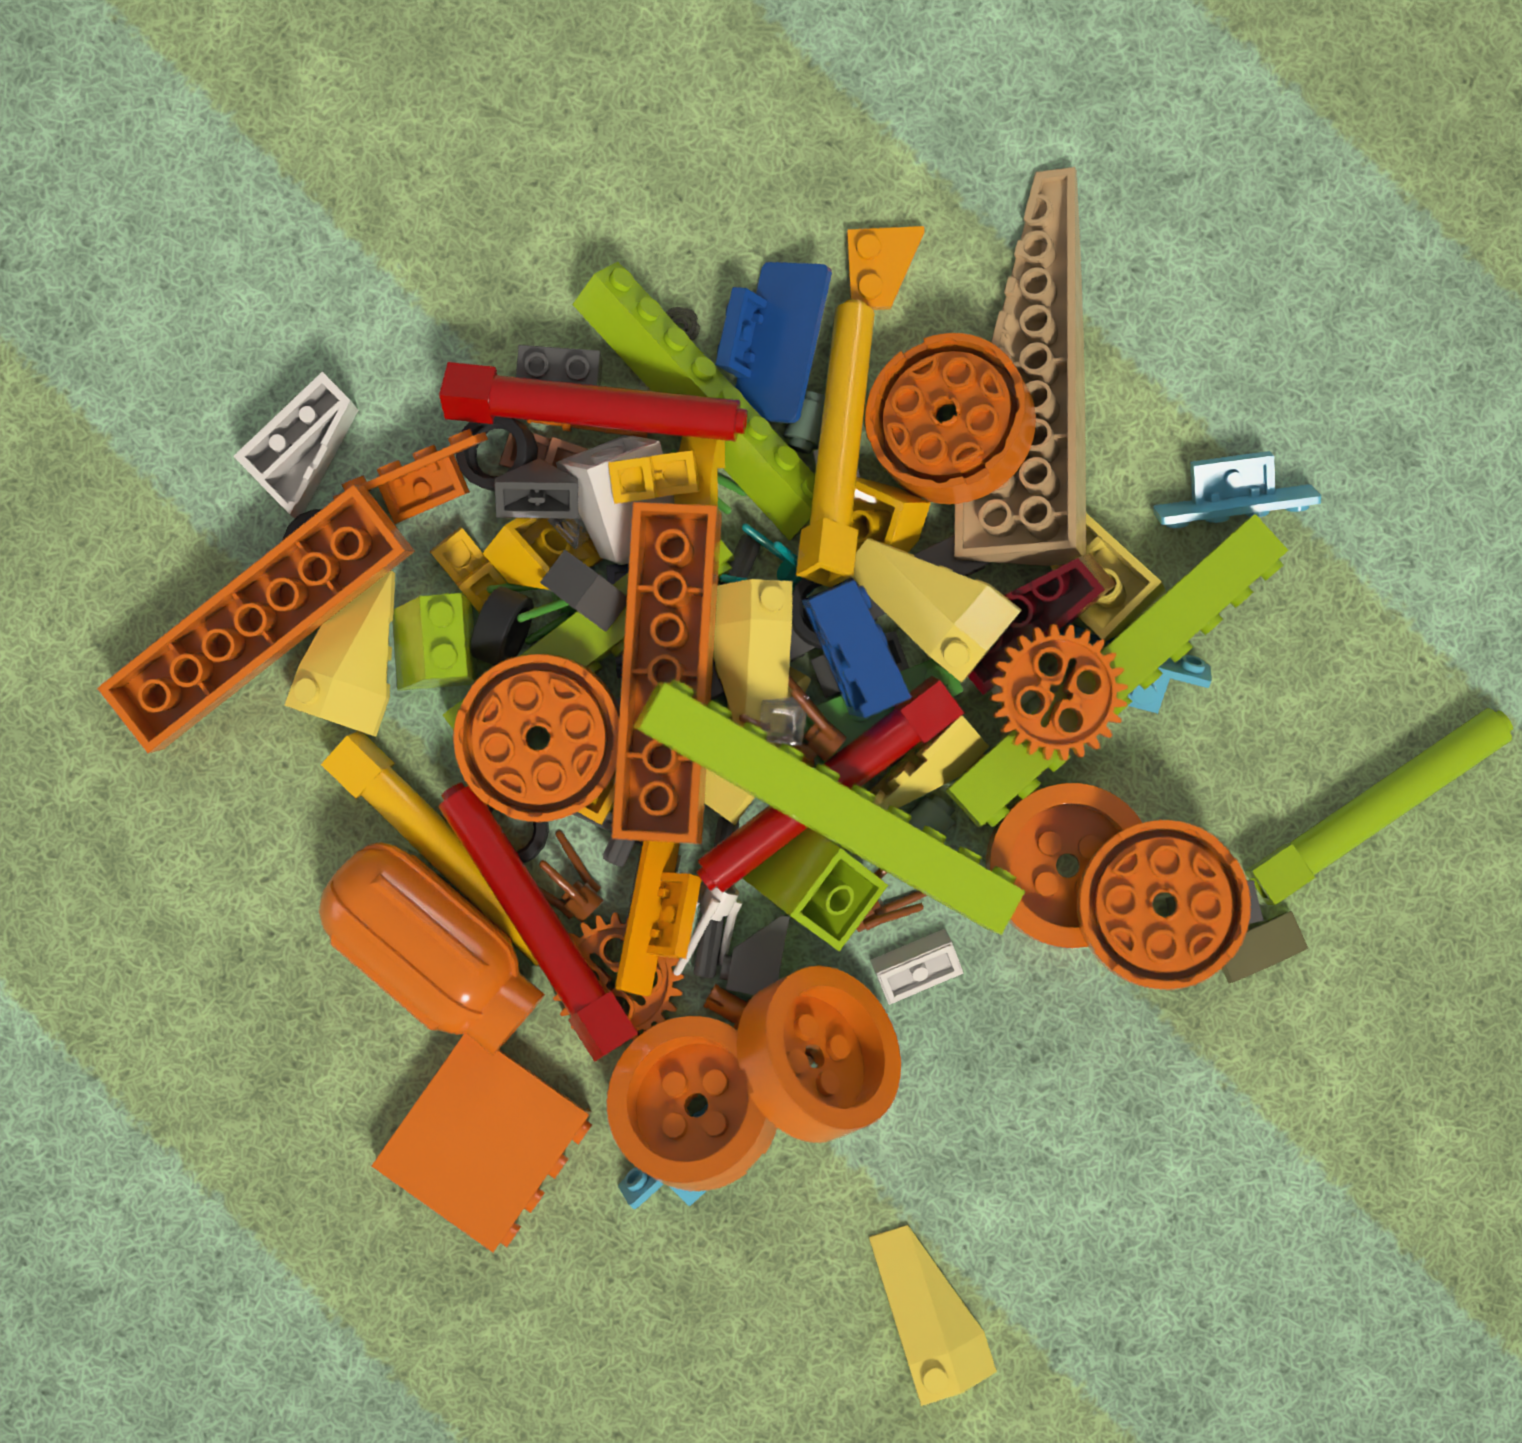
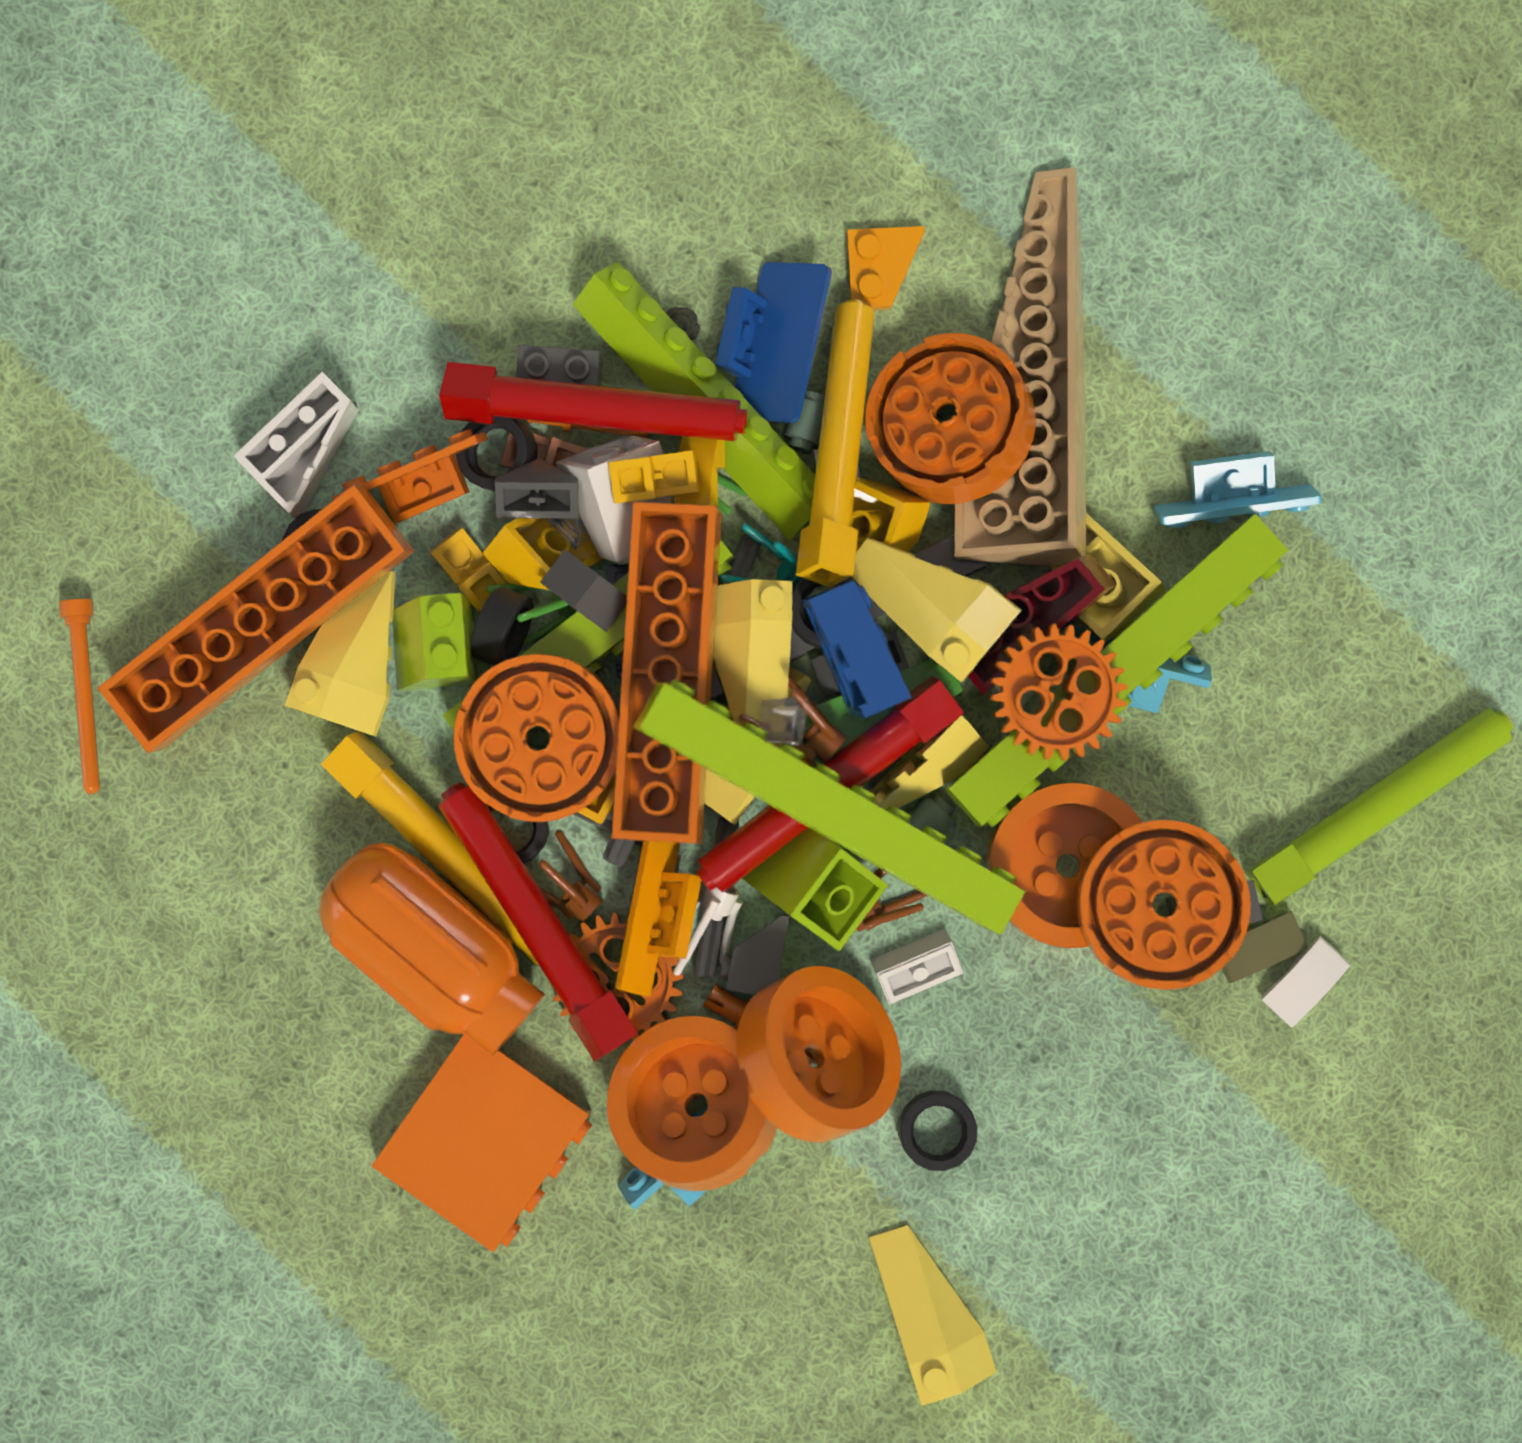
none -> orange piece [59,599,100,794]
none -> black tyre [898,1090,978,1171]
none -> white slope [1262,936,1351,1028]

